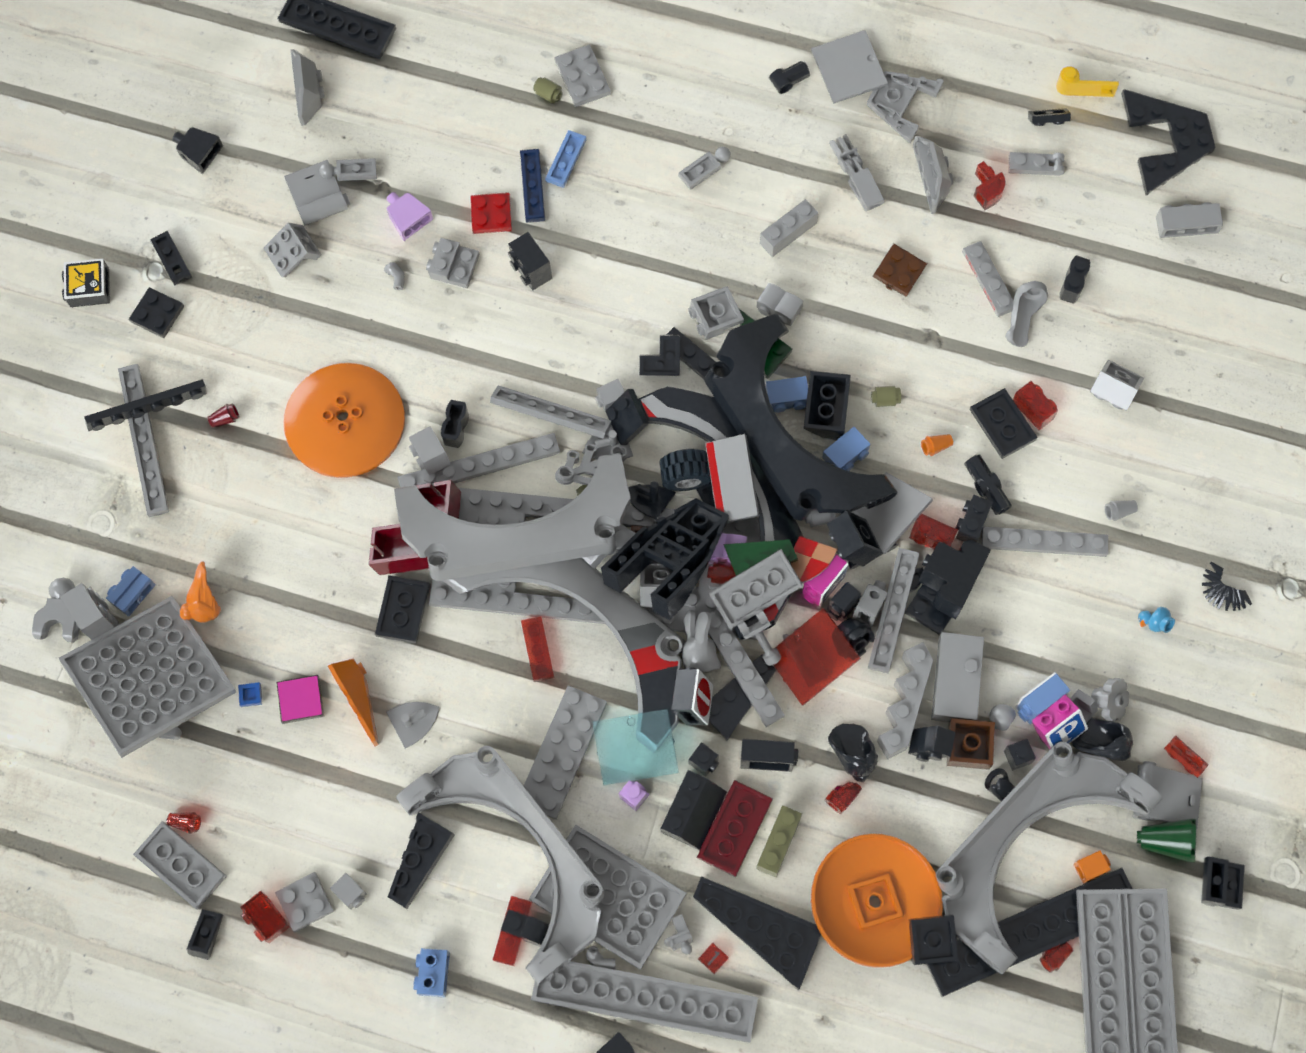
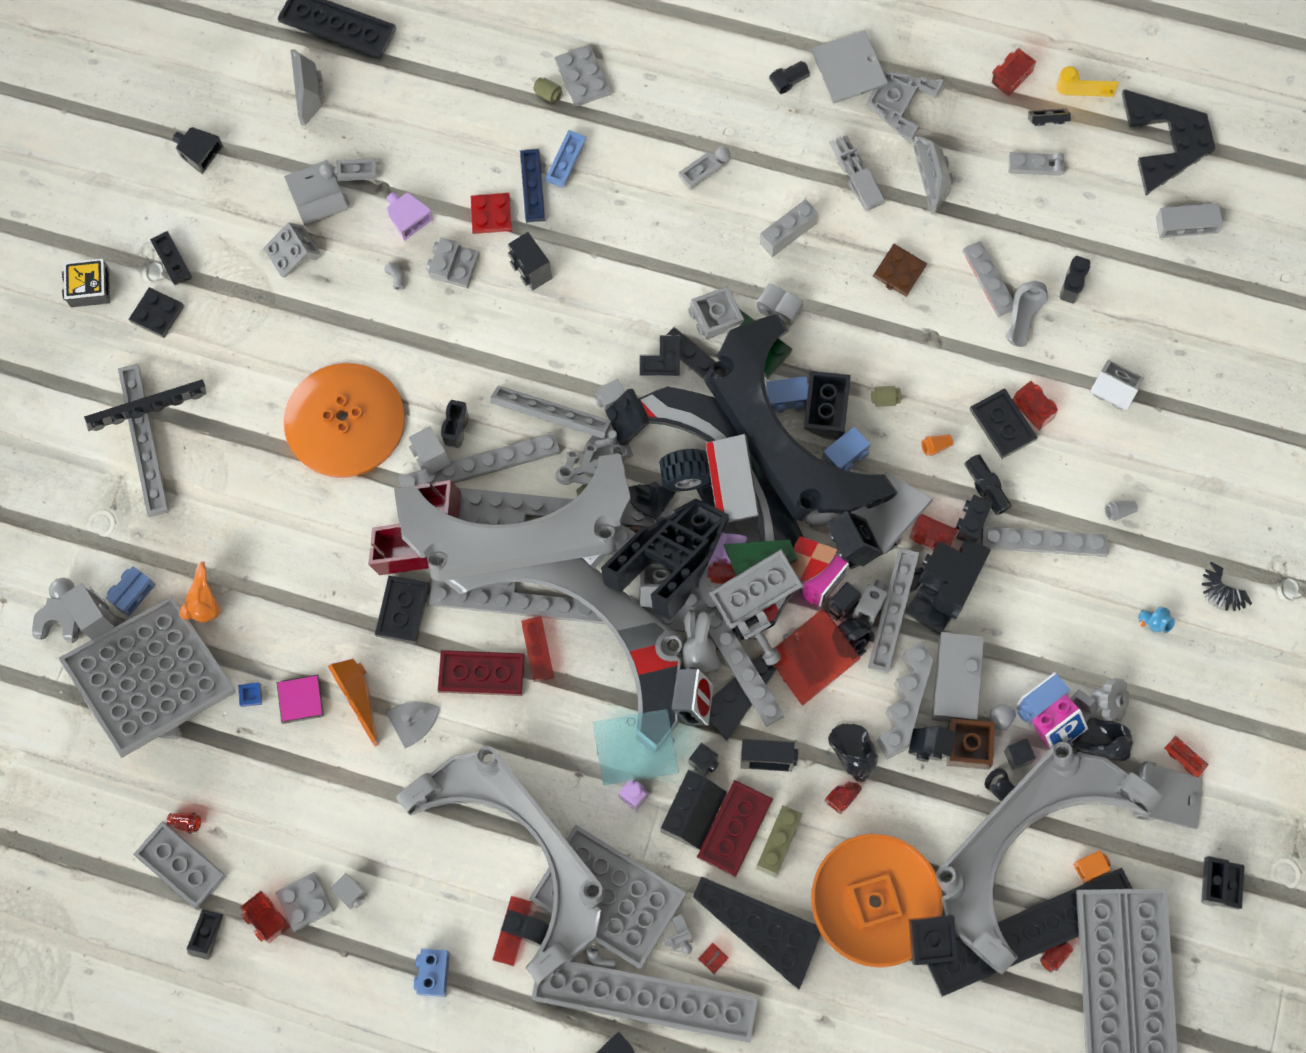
dark red cone [207,403,239,427] -> none
black wing [388,812,455,909] -> none
light grey plate [524,686,607,819] -> none
clear red brick [974,161,1005,211] -> none
dark green cone [1137,818,1196,863] -> none
none -> dark red tile [437,650,525,696]
none -> clear red brick [991,48,1037,96]

